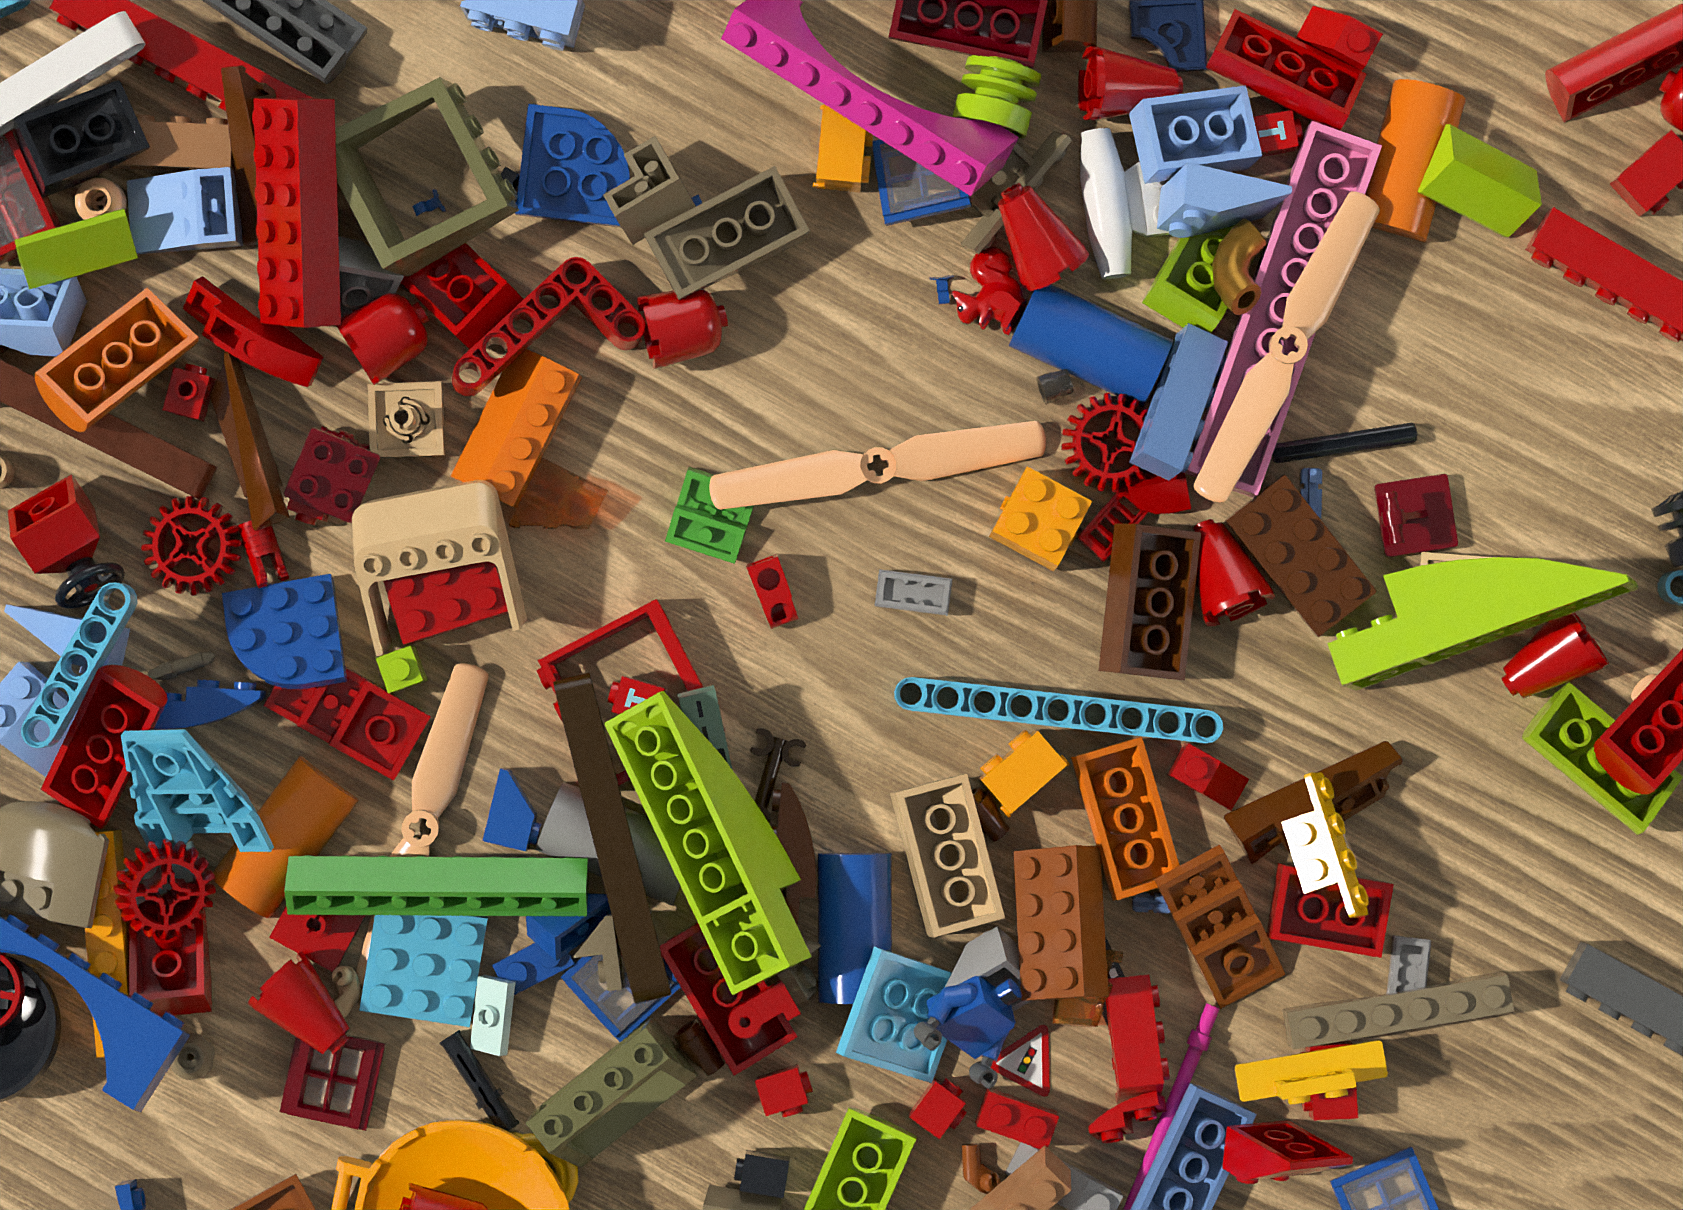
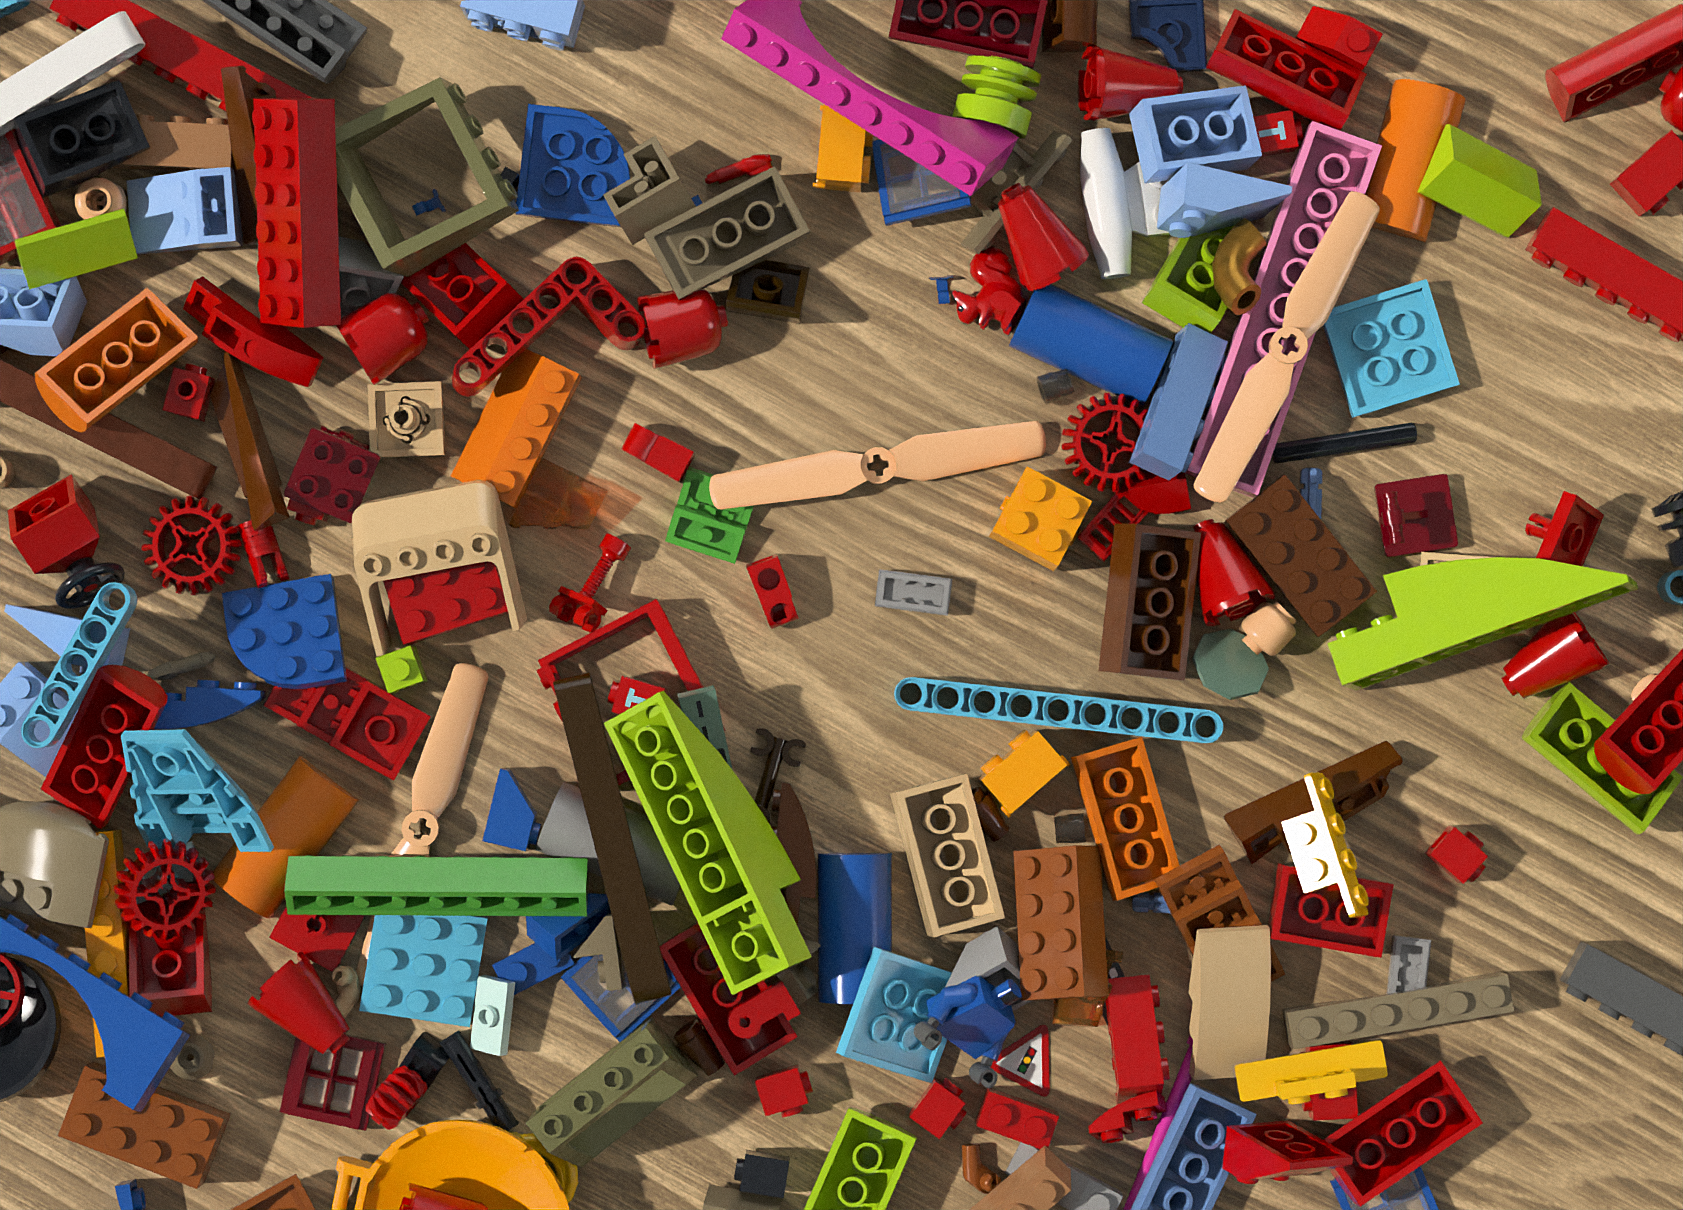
red slope [1167,743,1249,811] -> none
none -> dark orange brick [58,1061,231,1189]
none -> red gear [366,1065,427,1130]
none -> black slope [399,1032,450,1089]
none -> red bar [549,533,631,632]
none -> red leg [621,423,695,483]
none -> red piece [705,154,773,184]
none -> dark brown slope [726,260,810,324]
none -> clear smoke hose [1054,813,1086,844]
none -> tan slope [1188,925,1271,1080]
none -> sand green piece [1192,628,1269,700]
none -> light nougat head [1242,601,1297,656]
none -> medium azure plate [1323,279,1460,418]
none -> red brick [1323,1060,1483,1207]
none -> red brick [1425,826,1488,884]
none -> red tile [1525,491,1604,566]

